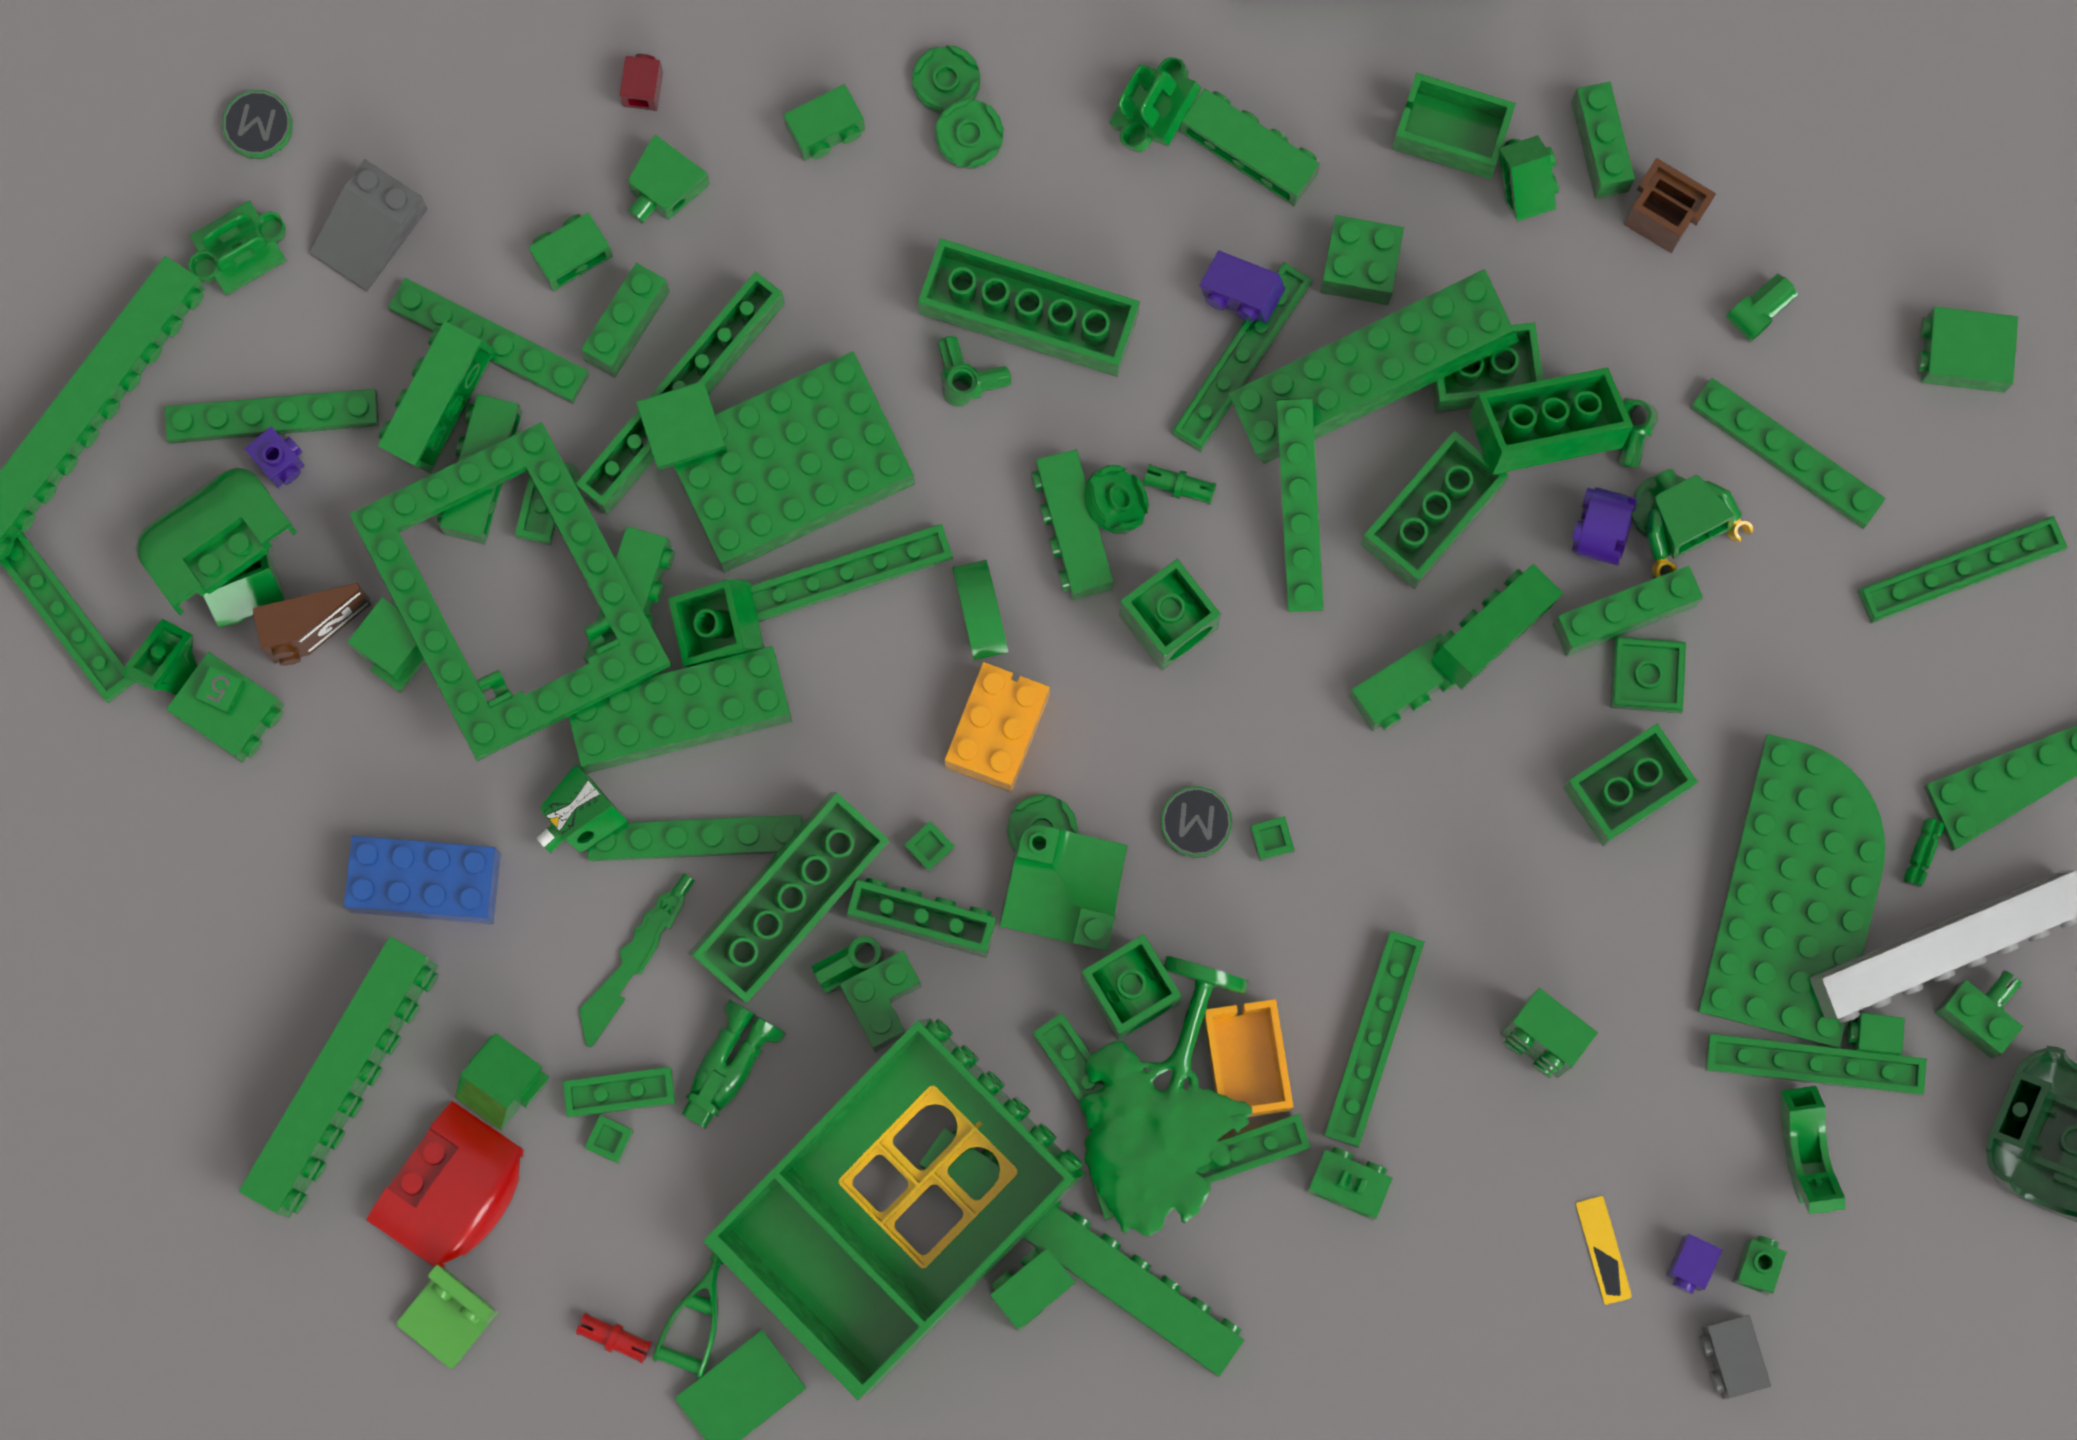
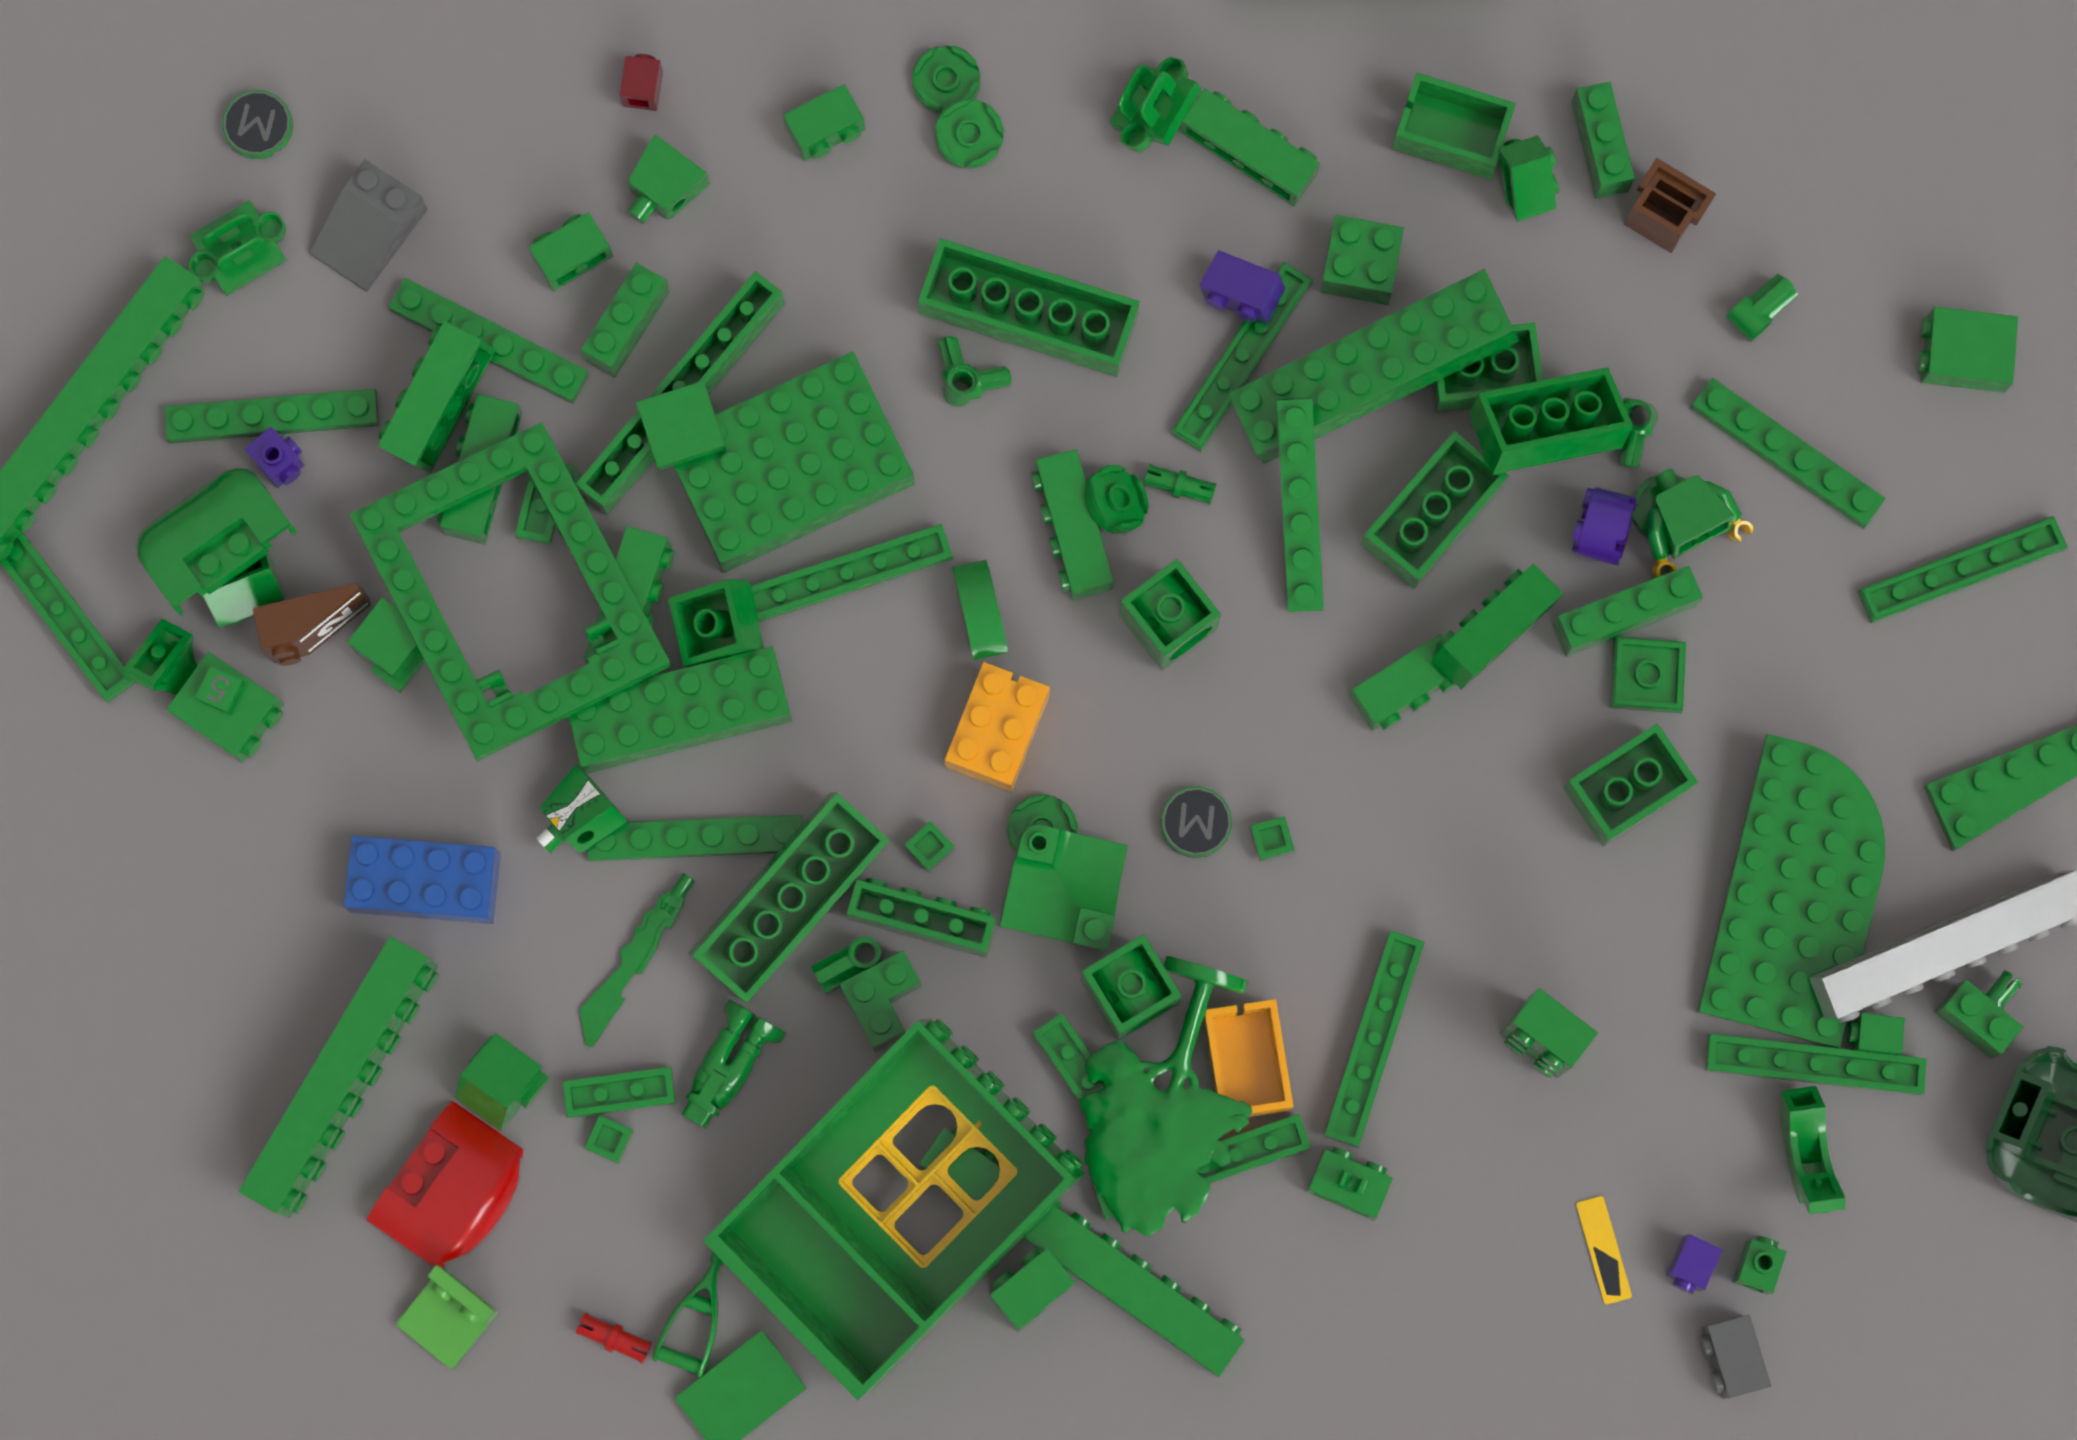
green axle [1904,818,1944,887] -> none

